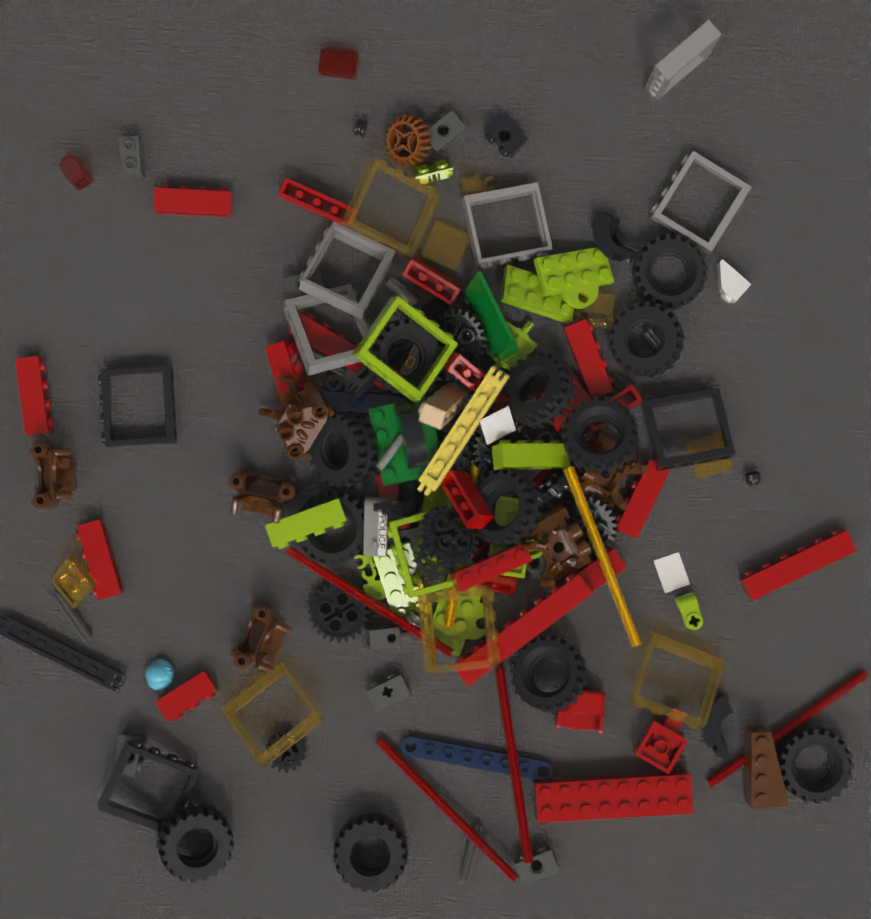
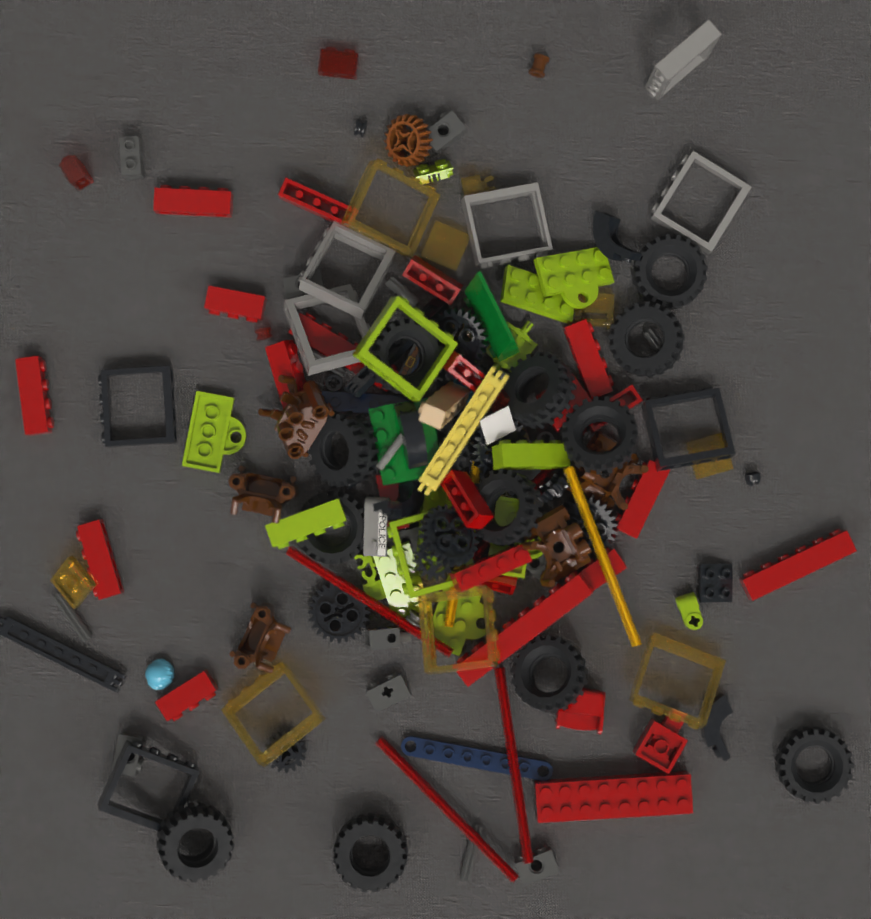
reddish brown piece [29,441,77,509] -> none
black brick [484,113,528,159] -> none
white sticker [654,552,690,593] -> none
red axle [707,670,869,788] -> none
white slope [717,259,751,304] -> none
reddish brown wedge [745,725,789,809] -> none
none -> lime plate [182,391,247,473]
none -> red brick [204,285,267,323]
none -> clear red bush [254,327,273,341]
none -> reddish brown bush [528,53,550,78]
none -> black hinge [697,563,733,603]

